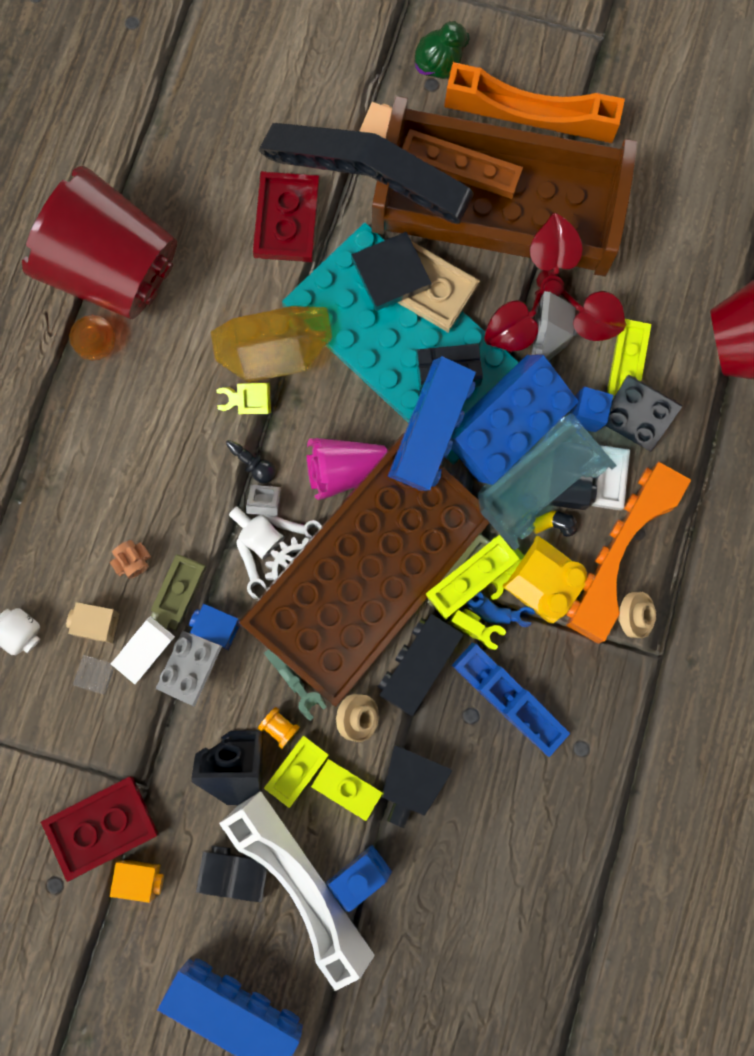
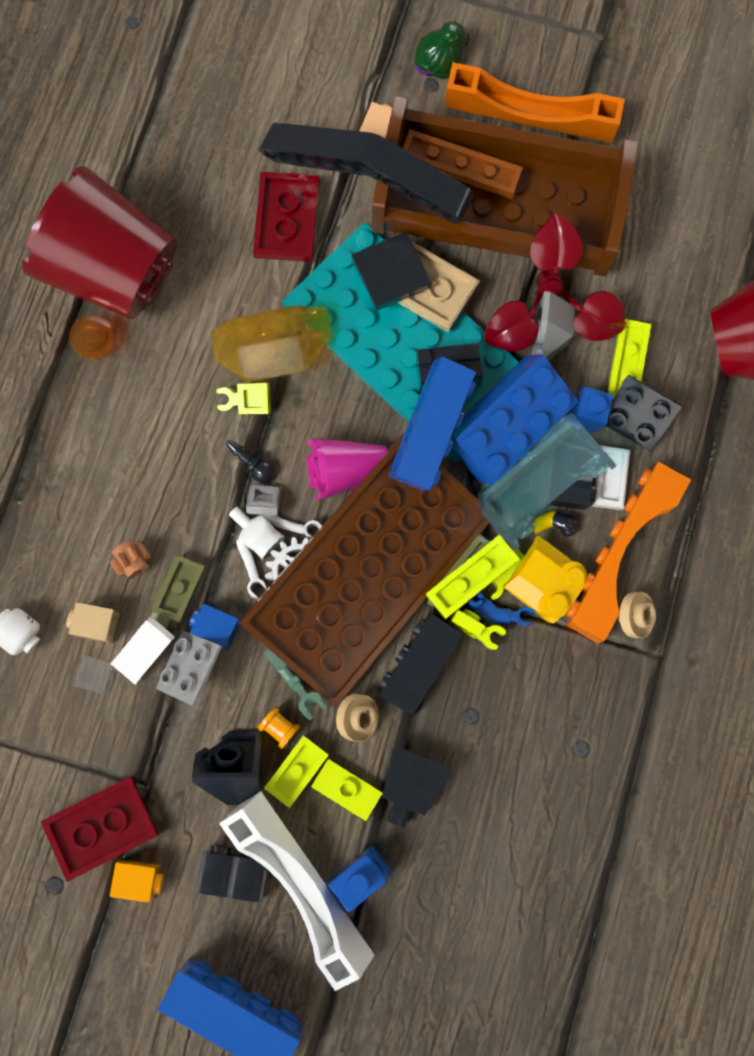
blue slope [451,642,570,757] -> none

